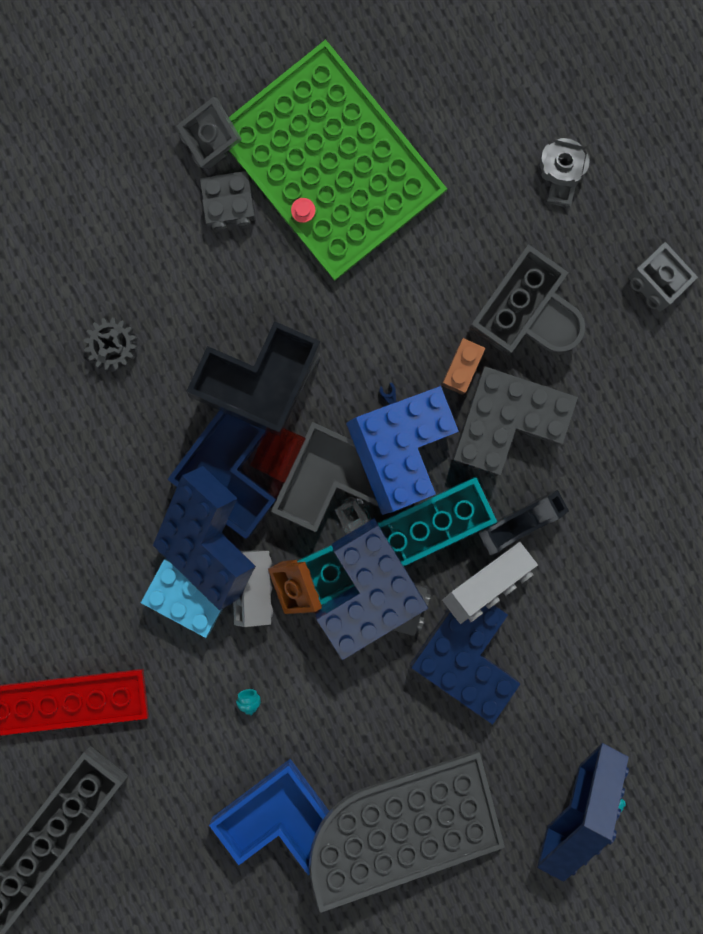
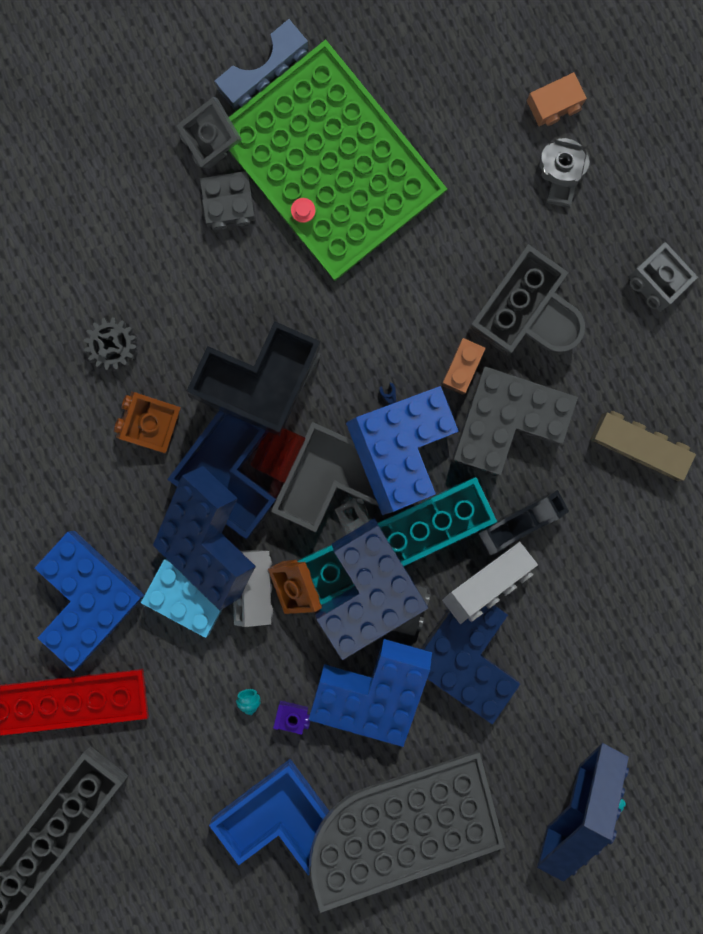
none -> blue piece [35,531,145,671]
none -> dark orange plate [114,391,181,453]
none -> sand blue arch [214,19,309,111]
none -> dark purple brick [273,700,310,735]
none -> blue piece [309,639,432,747]
none -> nougat brick [527,73,587,126]
none -> dark tan brick [590,411,696,481]

